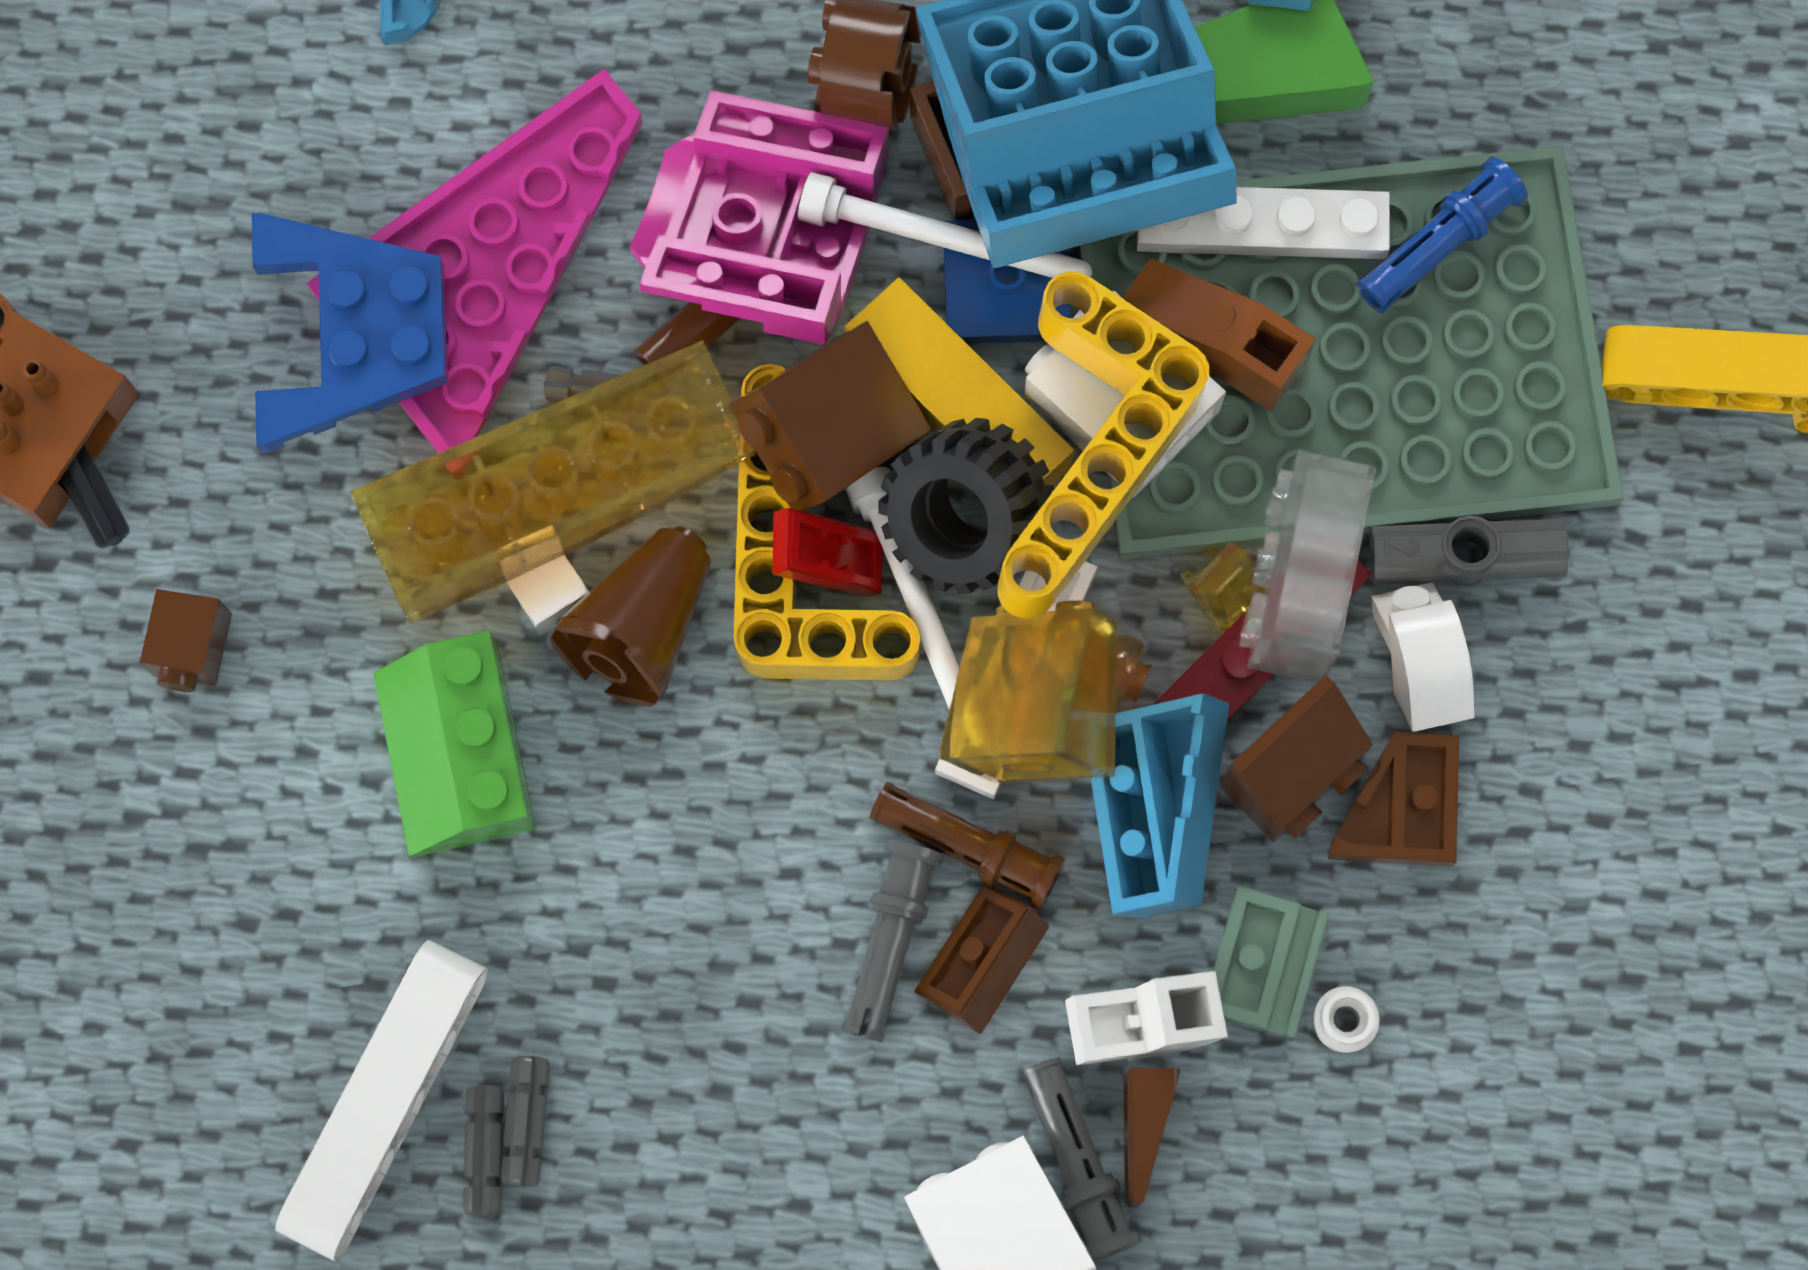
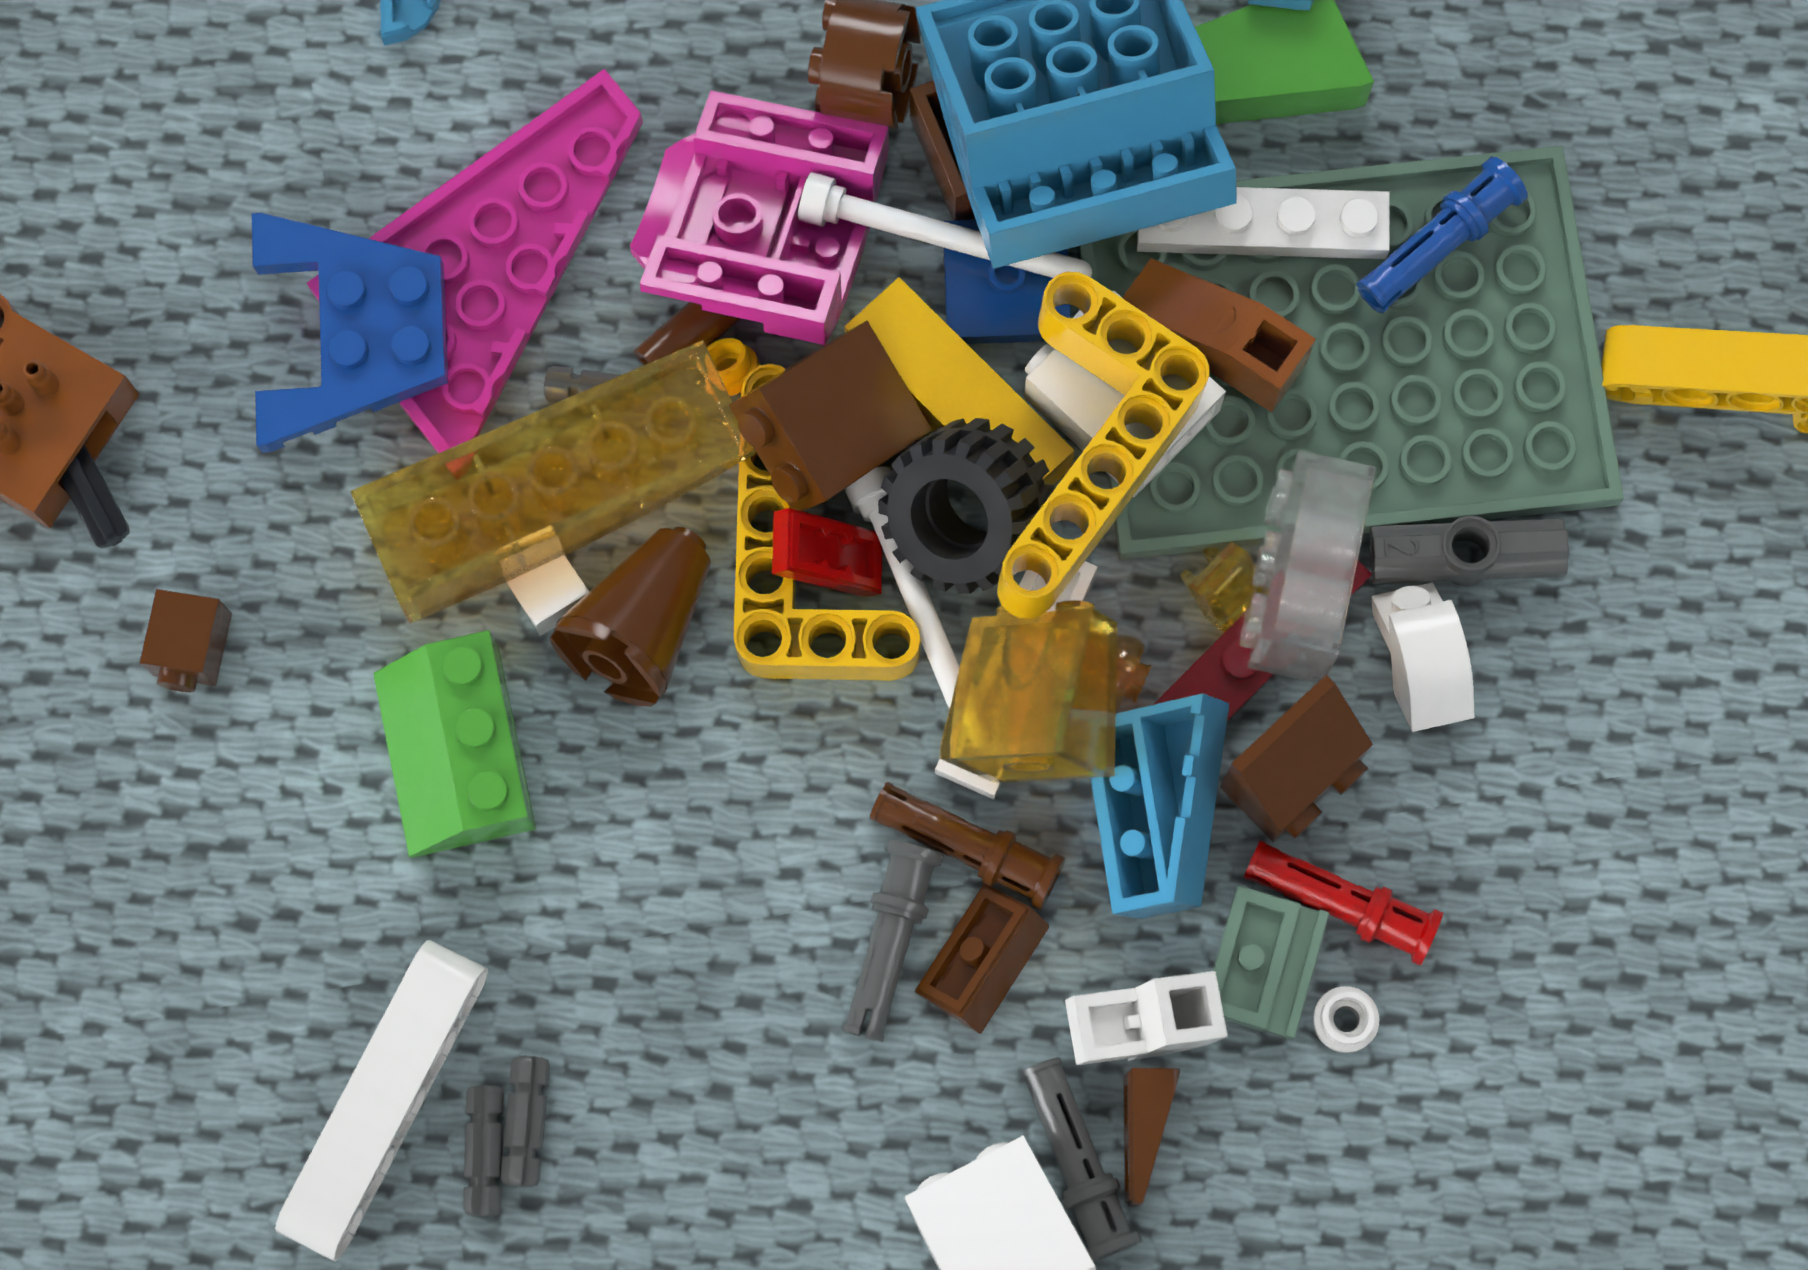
reddish brown wing [1328,731,1459,867] -> none
none -> yellow plate [698,338,760,397]
none -> red pin [1243,840,1444,966]

